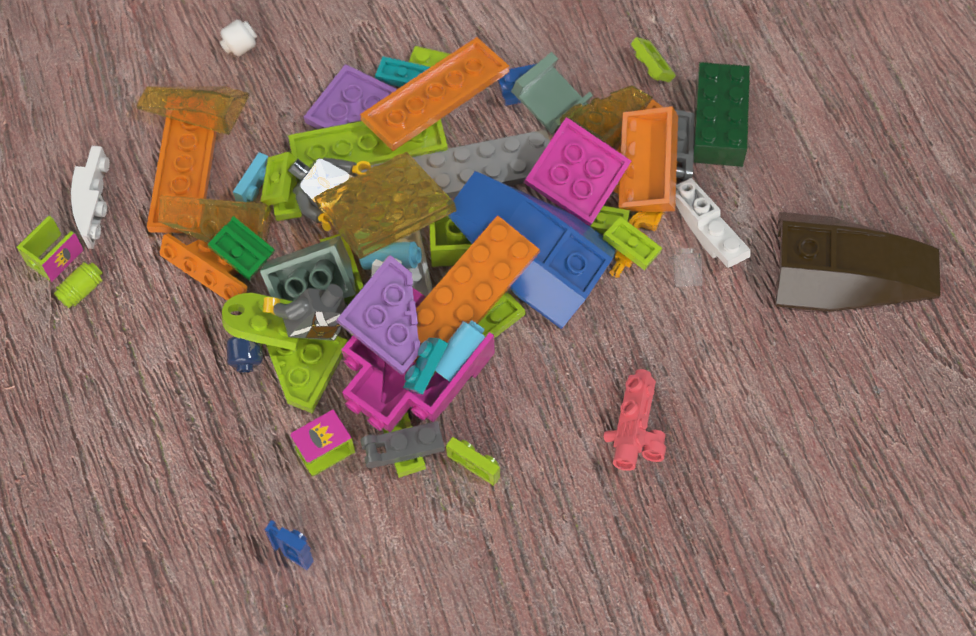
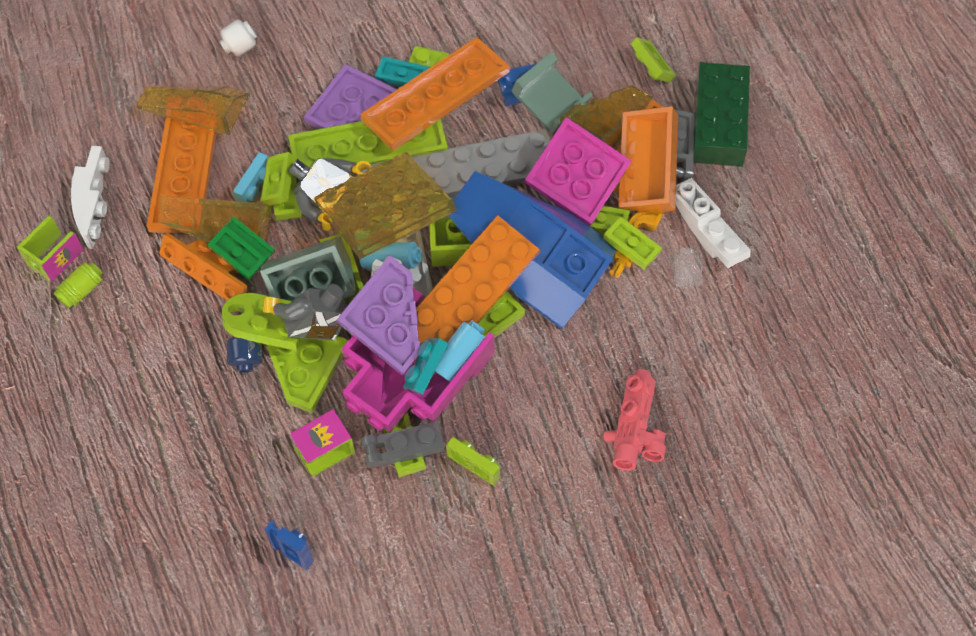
dark brown wedge [775,212,941,312] -> none

